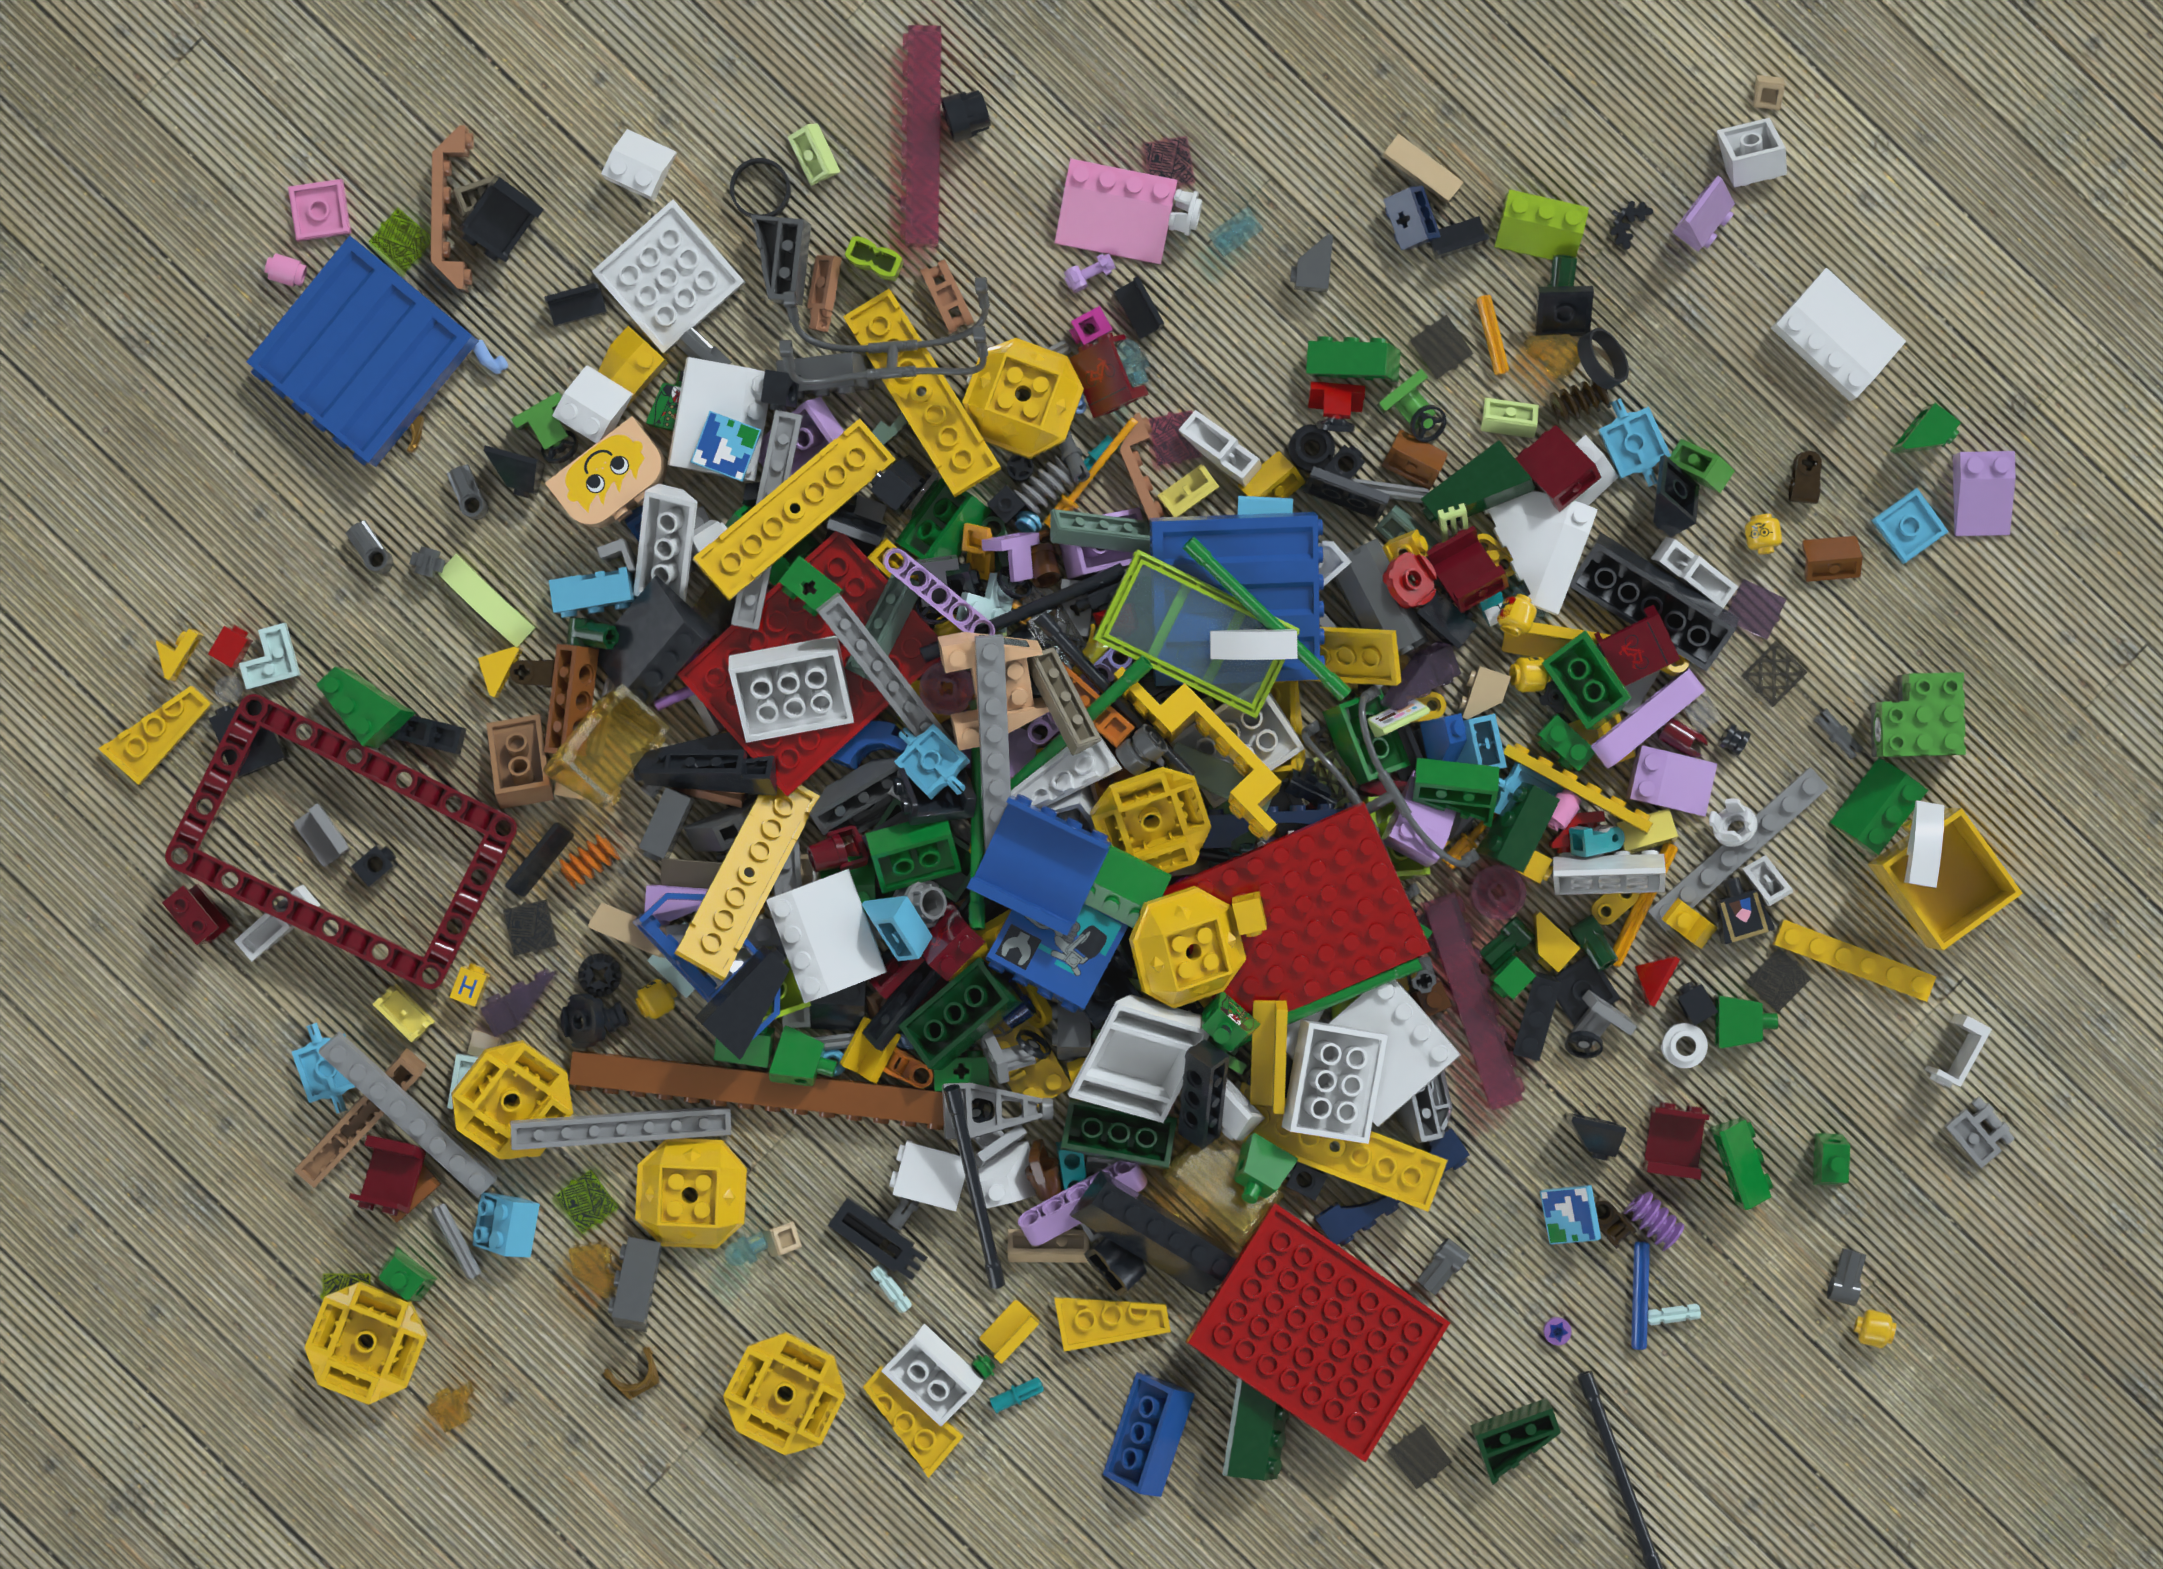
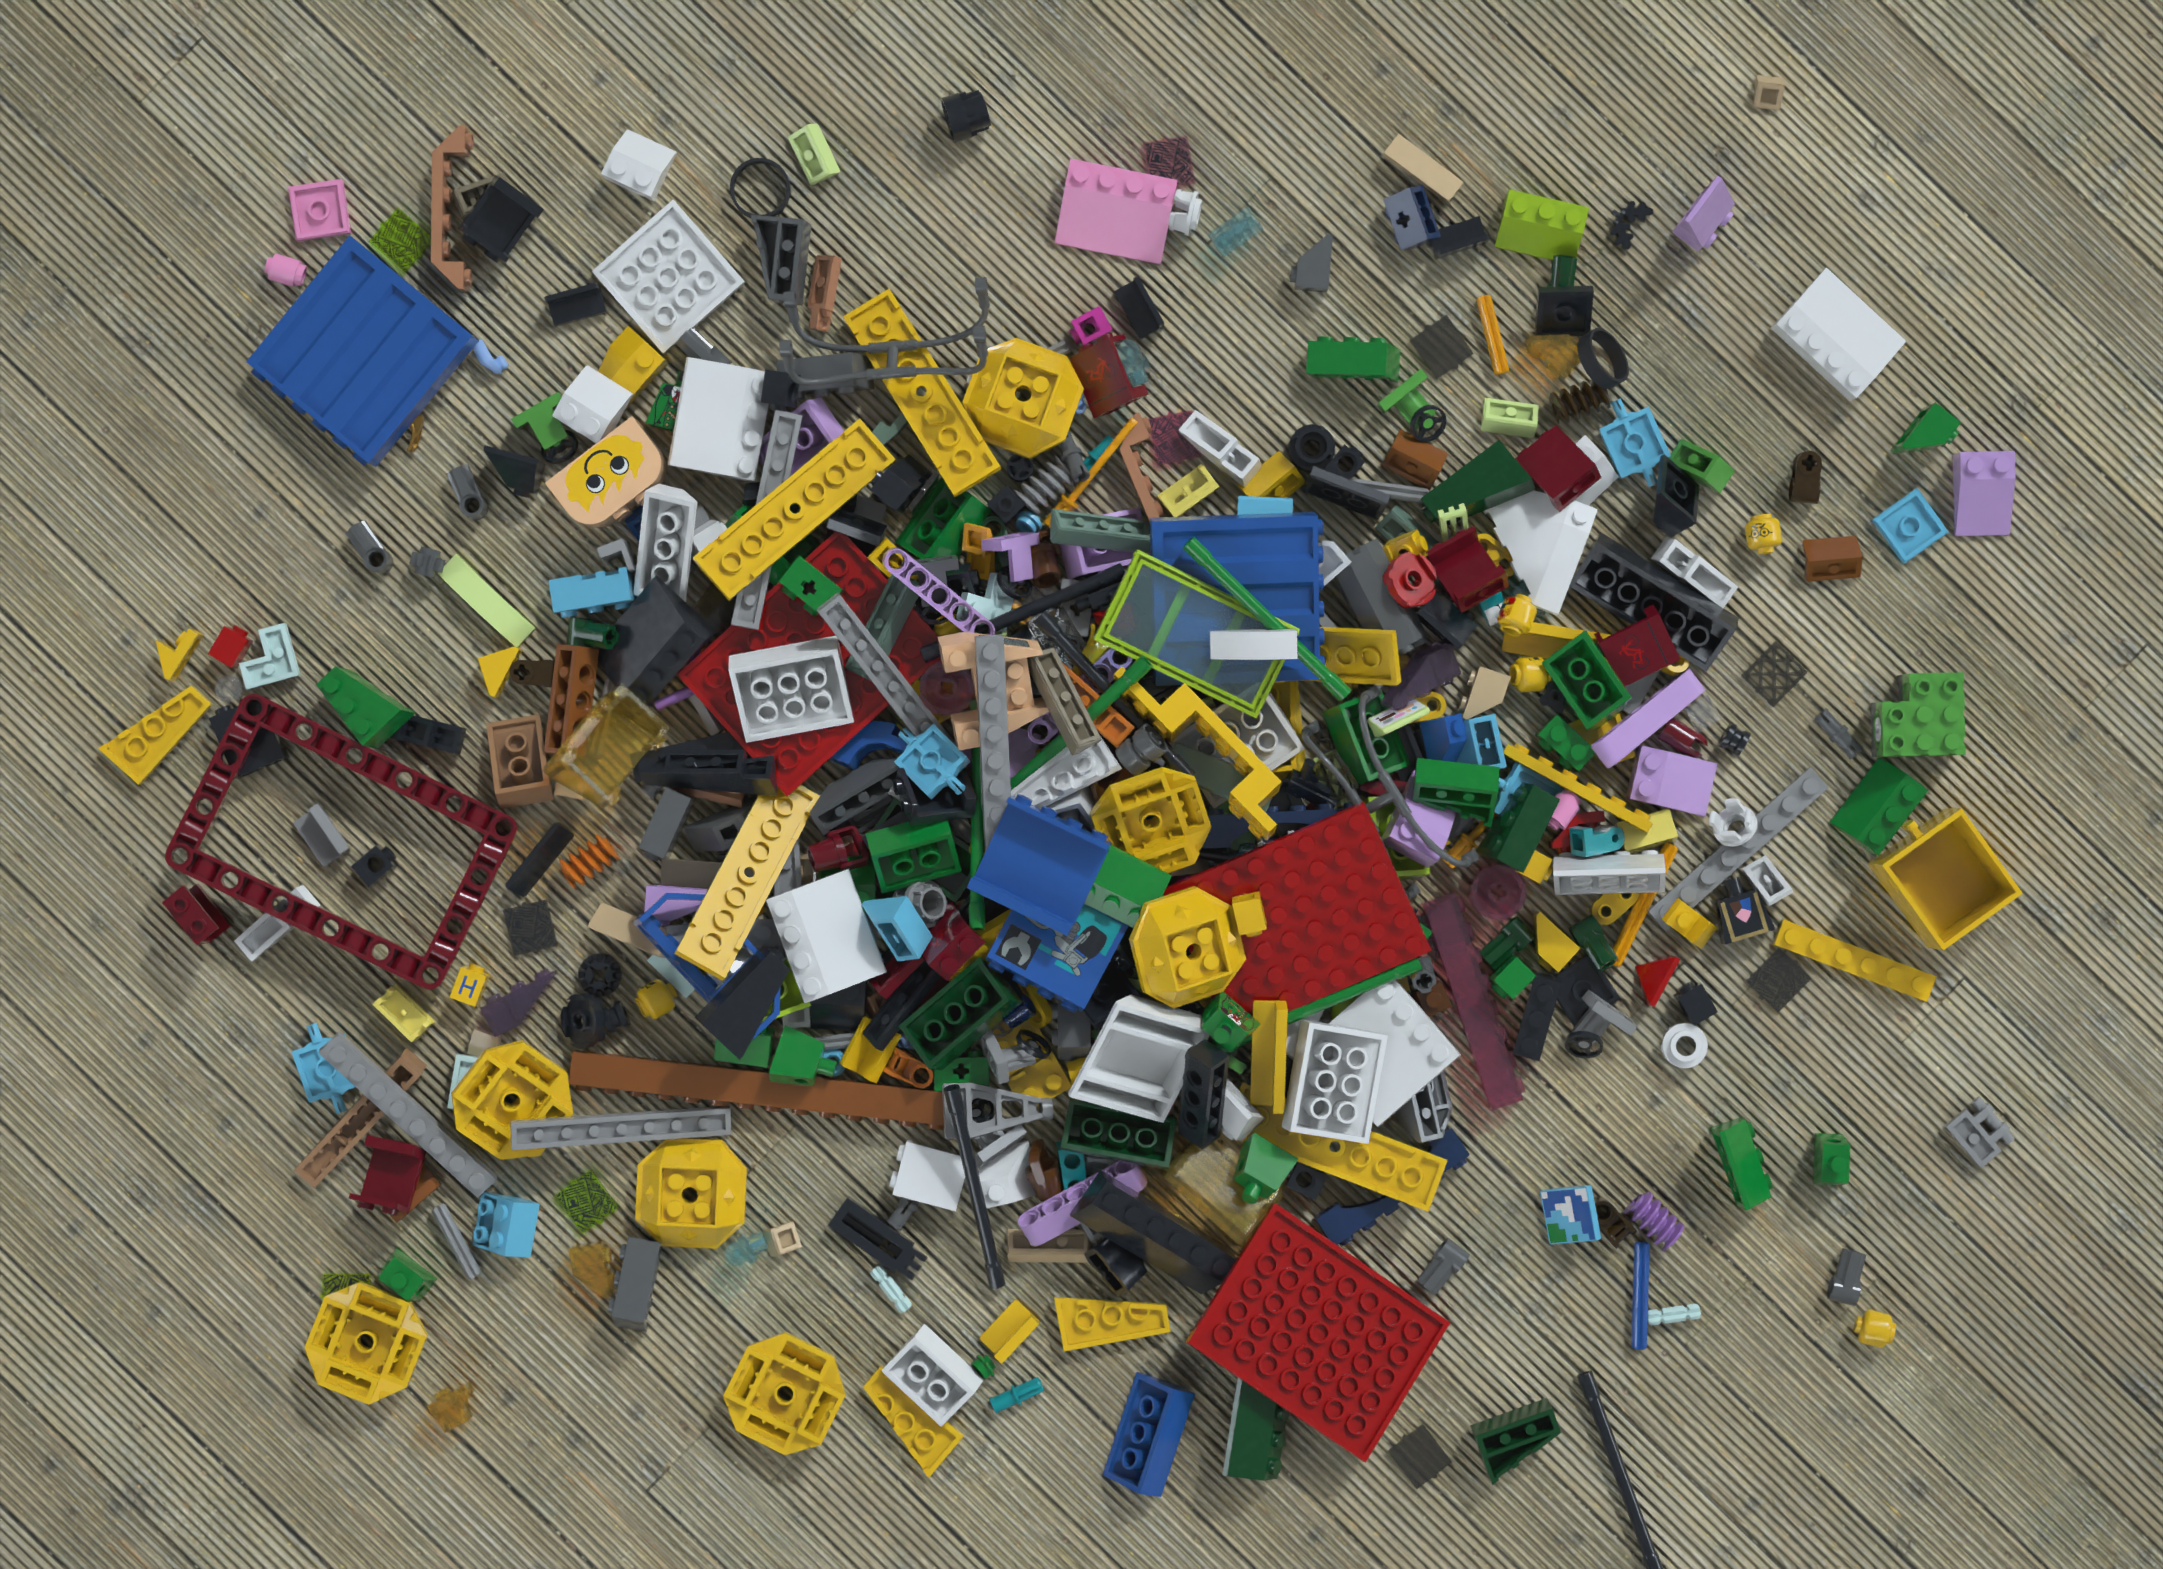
pearl gold helmet [603,1346,660,1400] -> none
tile [691,411,762,482] -> none
lime brick [845,236,904,281] -> none
clear pink brick [900,25,942,248] -> none
nougat plate [920,259,974,334] -> none
lavender bar [1064,253,1116,293] -> none
red piece [1308,381,1365,432] -> none
medium lavender tile [1543,1317,1572,1345] -> none
black slope [1565,1112,1627,1161] -> none
dark red panel [1642,1101,1710,1180] -> none
green torso [1715,995,1778,1048] -> none
white slope [1717,118,1787,187] -> none
clear purple piece [1728,579,1787,640] -> none
white slope [1904,801,1944,888] -> none
white panel [1924,1013,1992,1088] -> none

